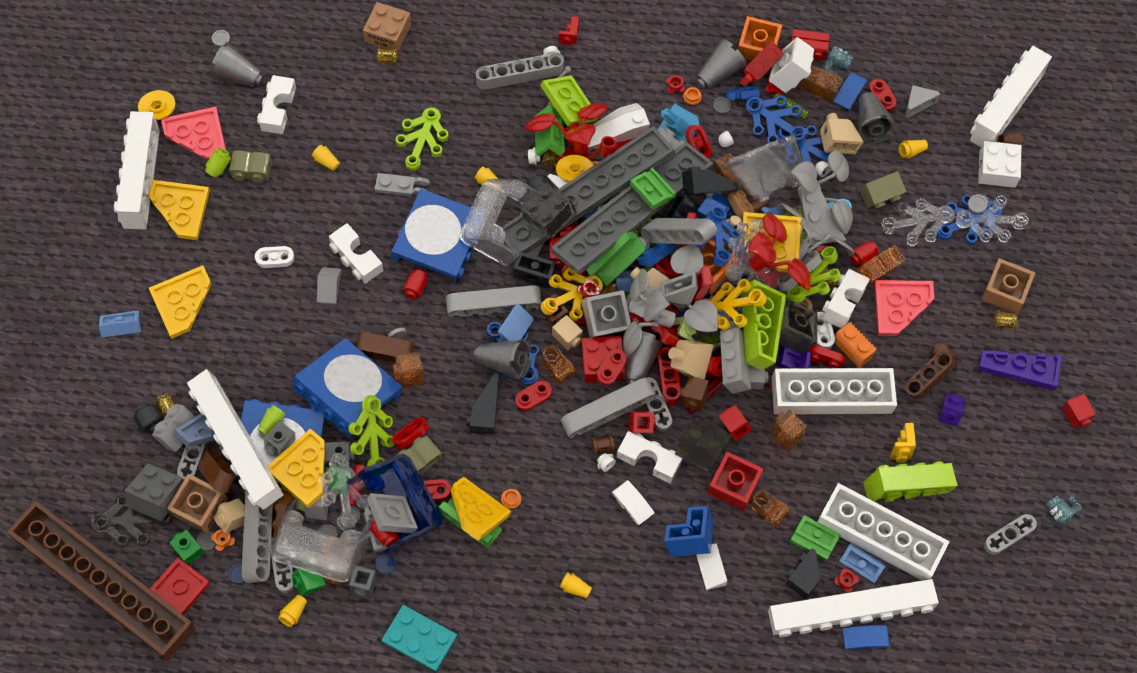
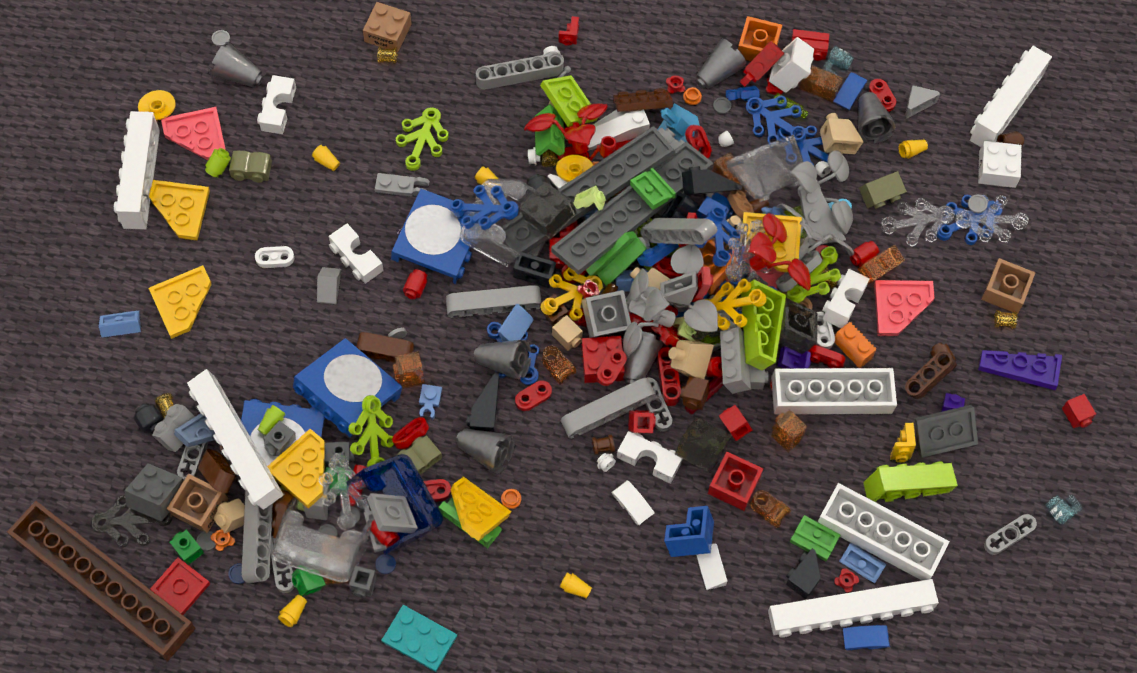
none -> medium blue plate [419,384,442,420]
none -> blue plant [450,185,519,230]
none -> flat silver cone [456,429,514,473]
none -> yellowish green bracket [573,186,606,211]
none -> reddish brown plate [613,88,673,112]
none -> dark grey plate [914,405,978,458]

